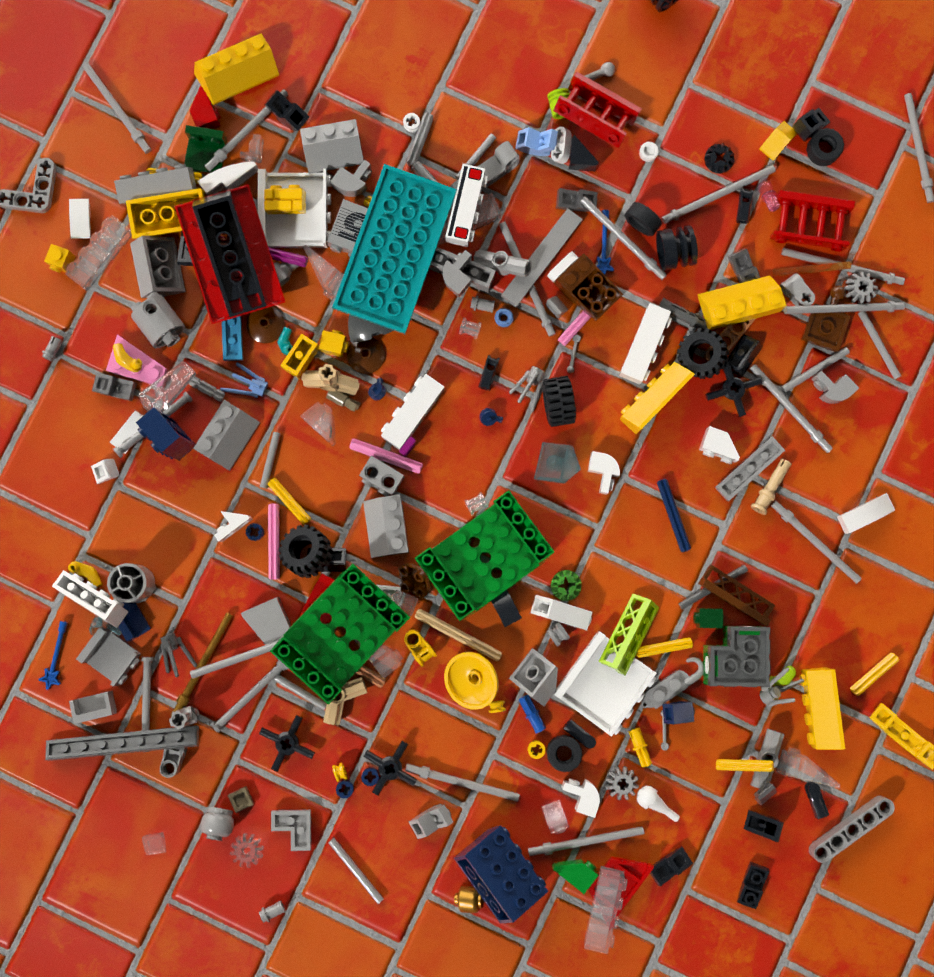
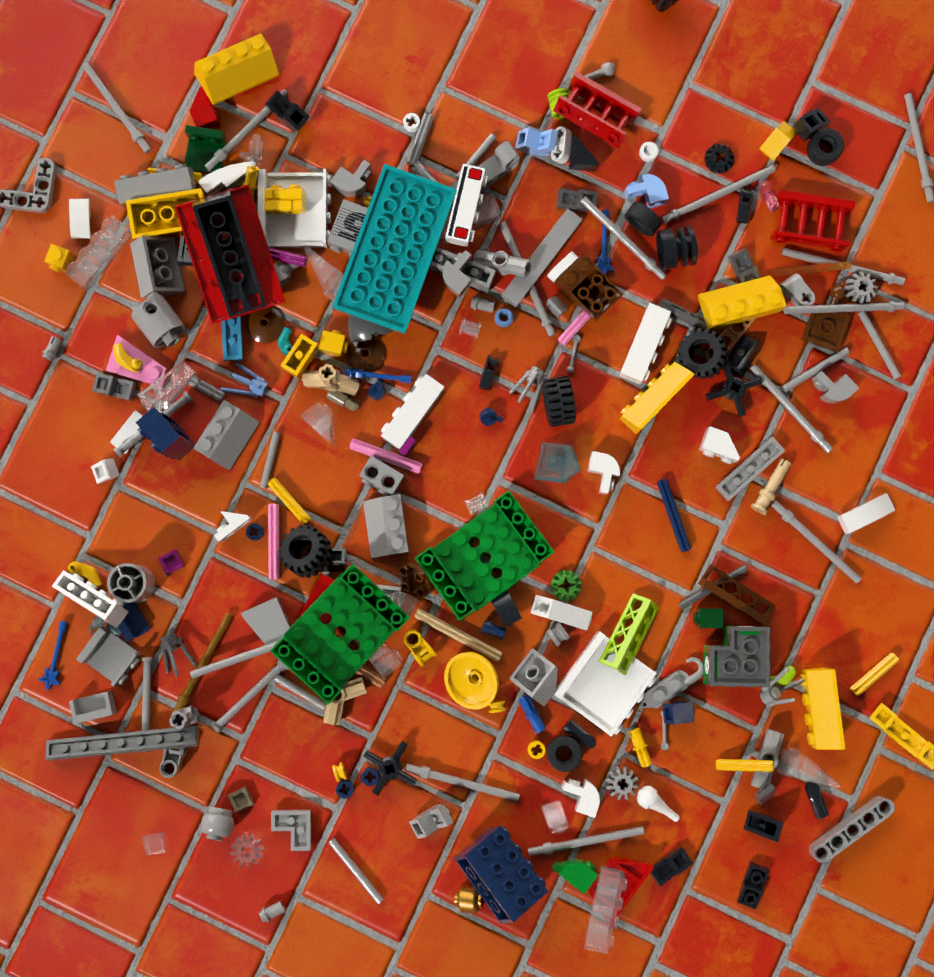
black bar [259,715,315,772] -> none
light grey slope [300,119,363,174] -> none
yellow axle [636,637,693,658] -> none
none -> magenta tile [158,549,185,575]
none -> yellow axle [243,166,259,200]
none -> blue piece [343,367,411,383]
none -> dark blue pin [481,620,507,640]
none -> light blue brick [624,174,669,208]

